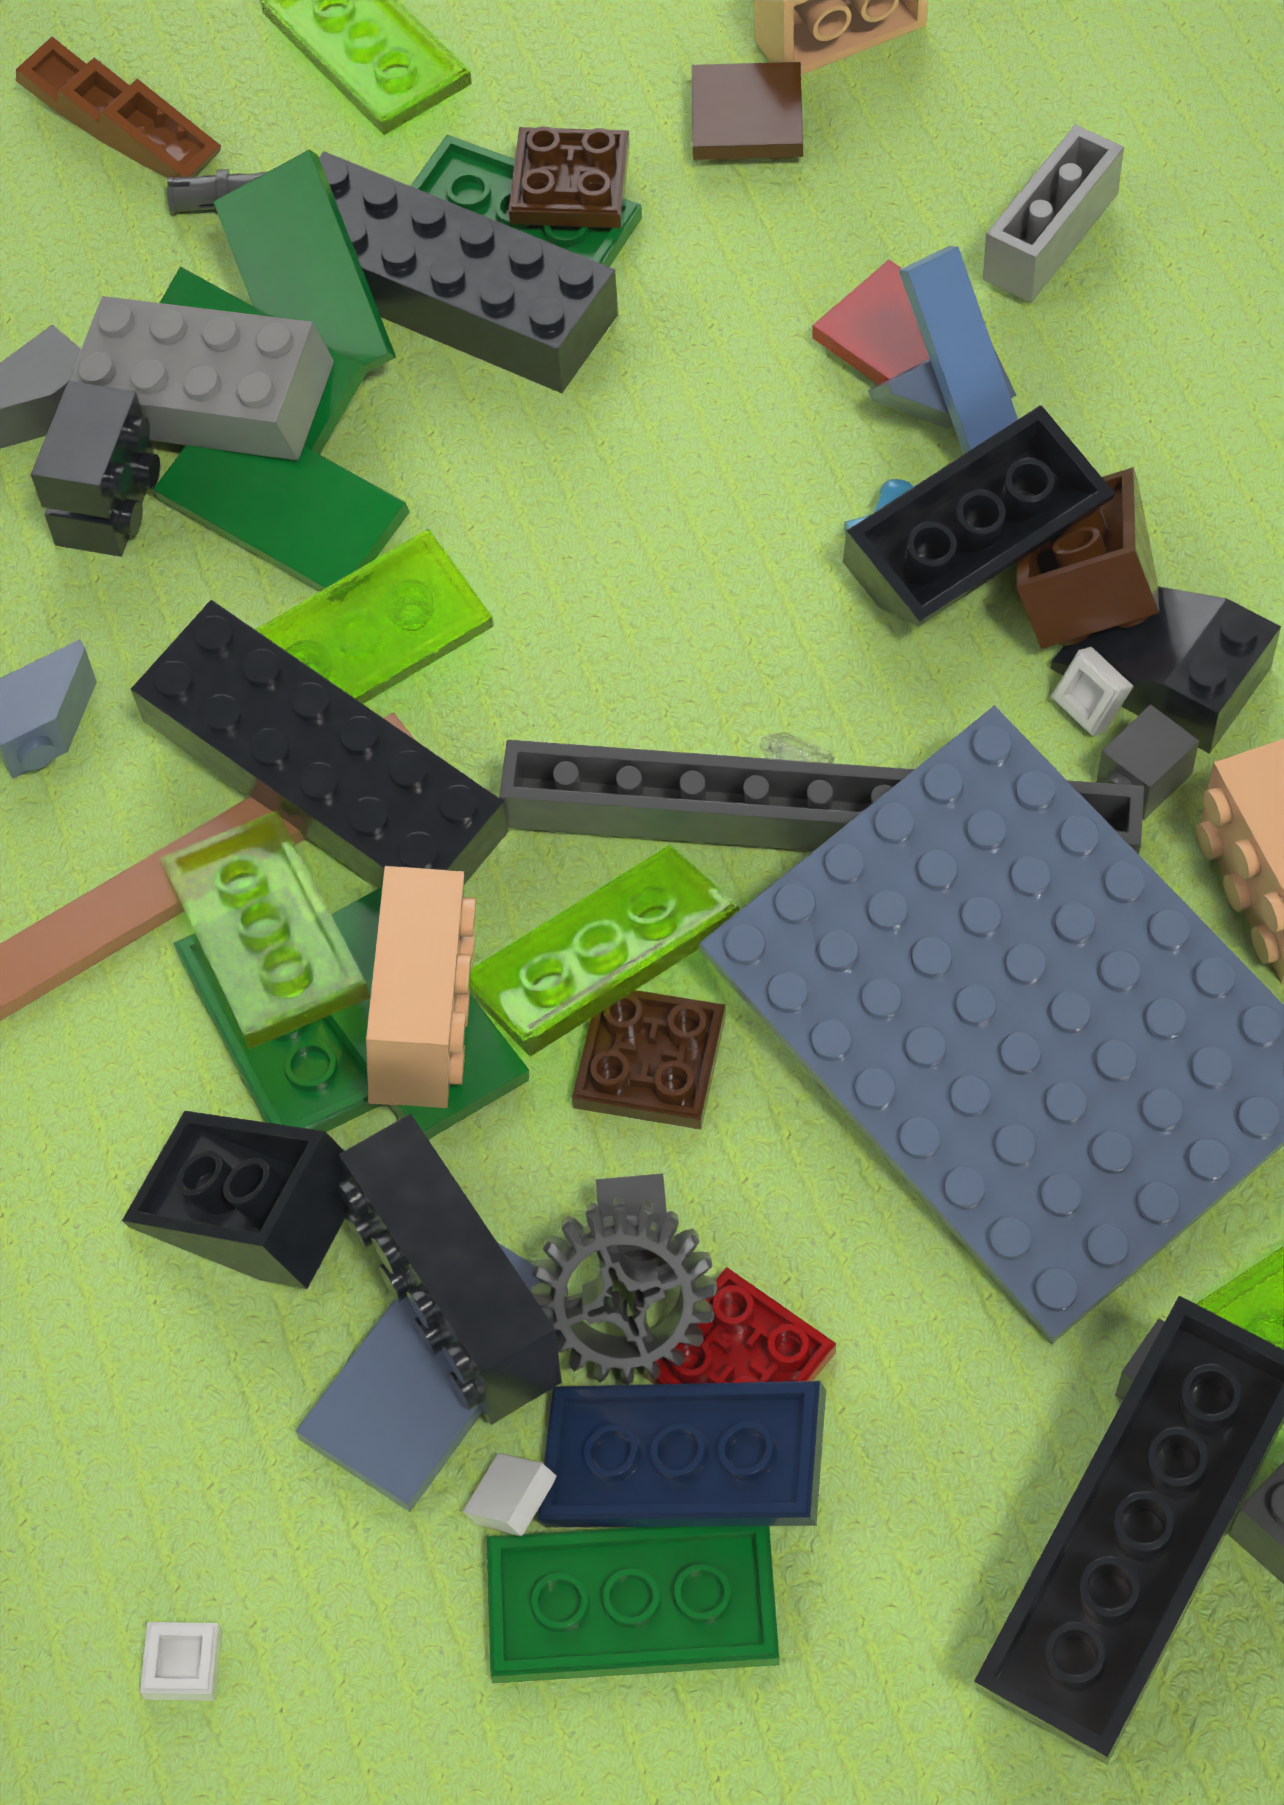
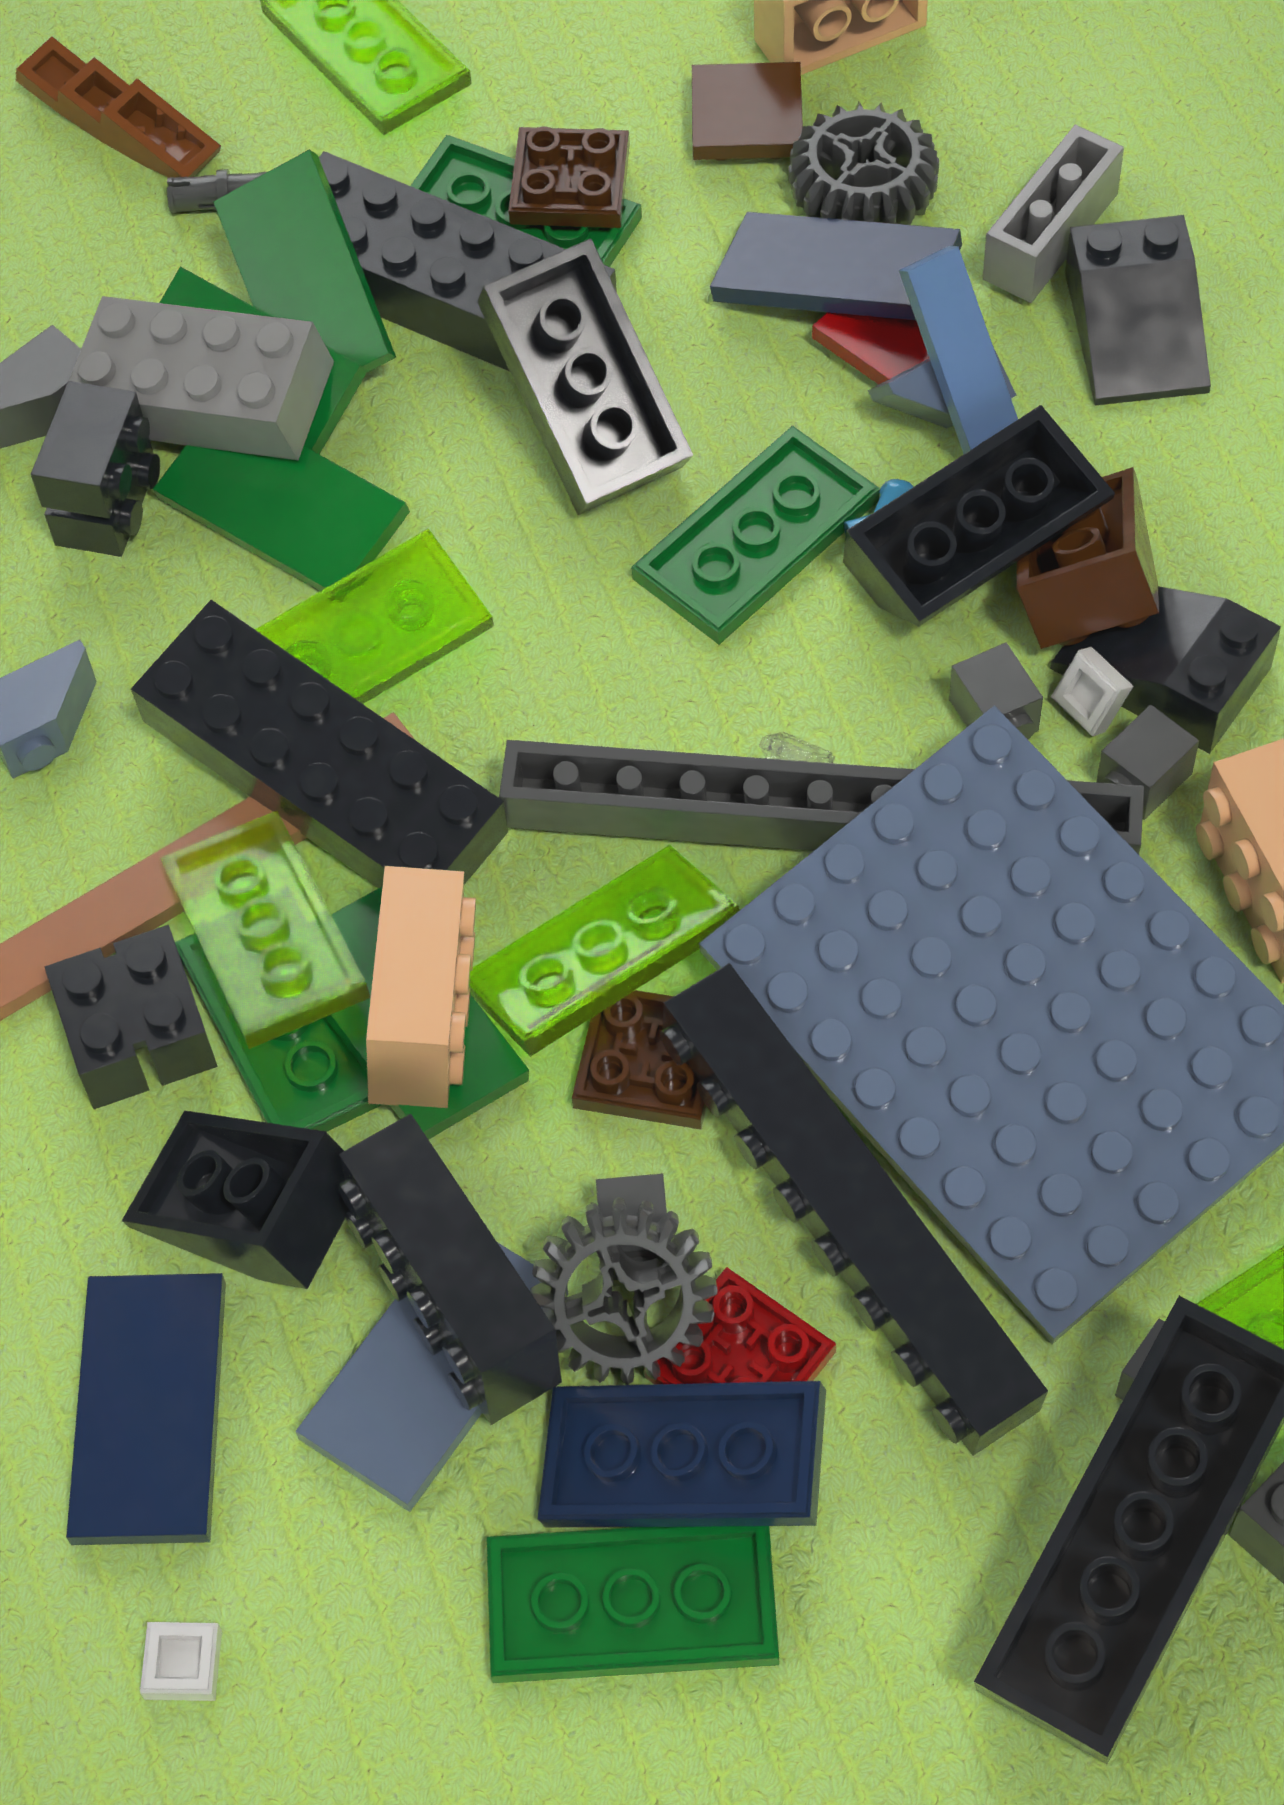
white tile [463,1453,557,1536] -> none
none -> black piece [44,924,218,1109]
none -> dark blue tile [66,1273,226,1545]
none -> brick [477,239,693,515]
none -> green tile [631,425,880,645]
none -> black brick [659,963,1048,1456]
none -> tile [710,212,962,321]
none -> dark grey gear [789,102,939,225]
none -> dark grey brick [949,642,1043,739]
none -> black slope [1065,215,1211,406]

